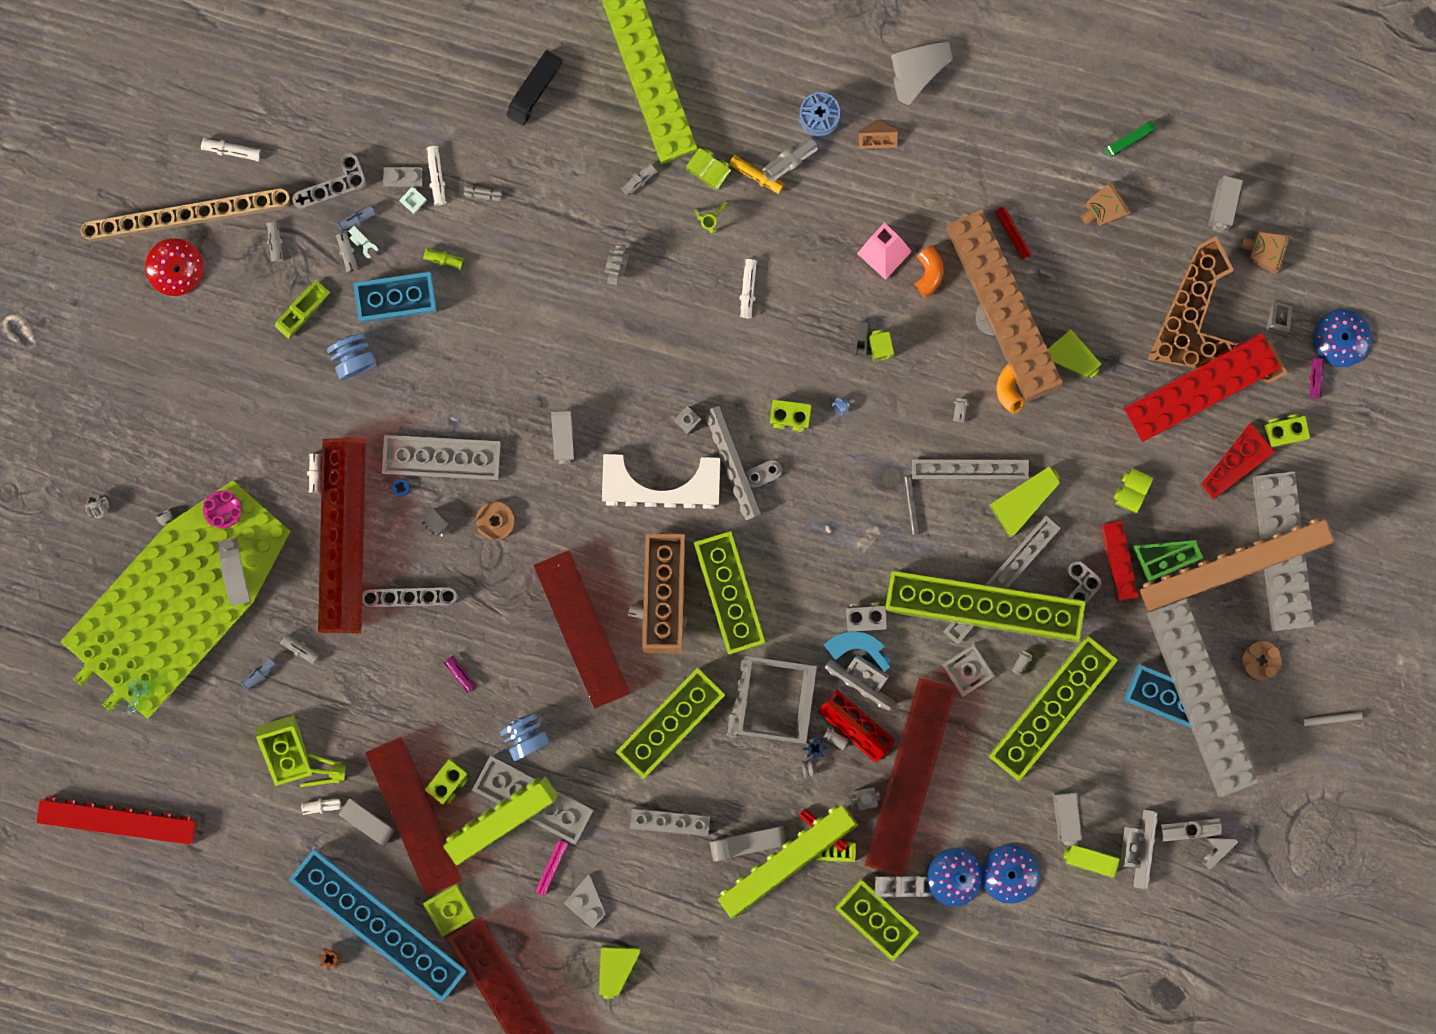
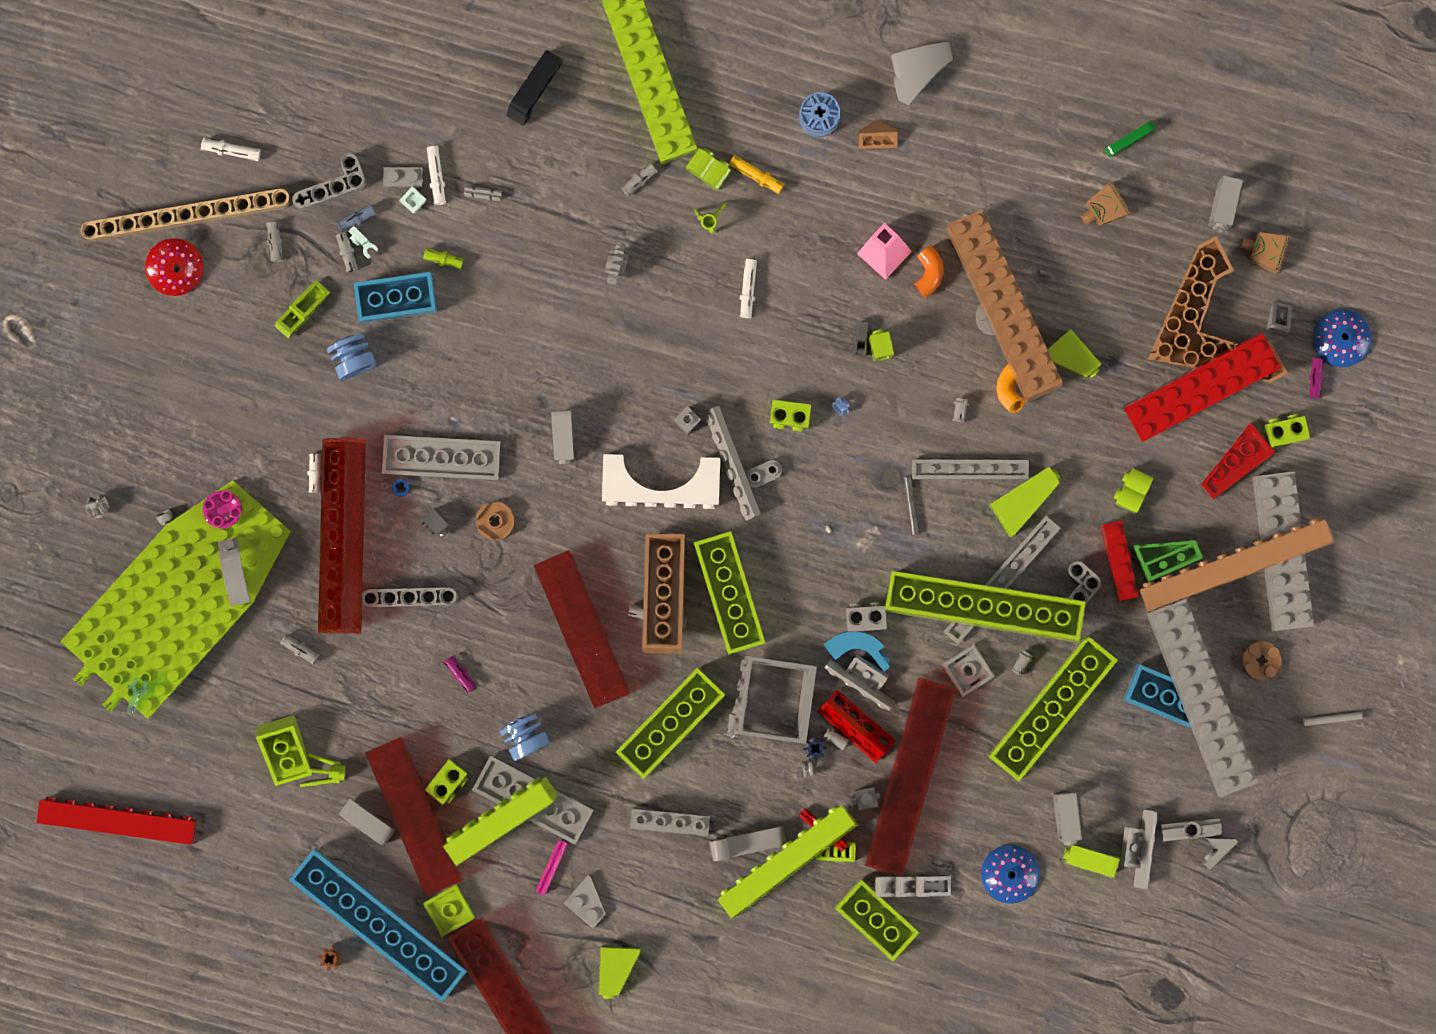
sand blue pin [240,657,277,692] -> none
white axle [301,798,341,815] -> none
light grey piece [762,137,818,182] -> none
blue dish [928,848,982,907] -> none
red axle [995,206,1031,260] -> none

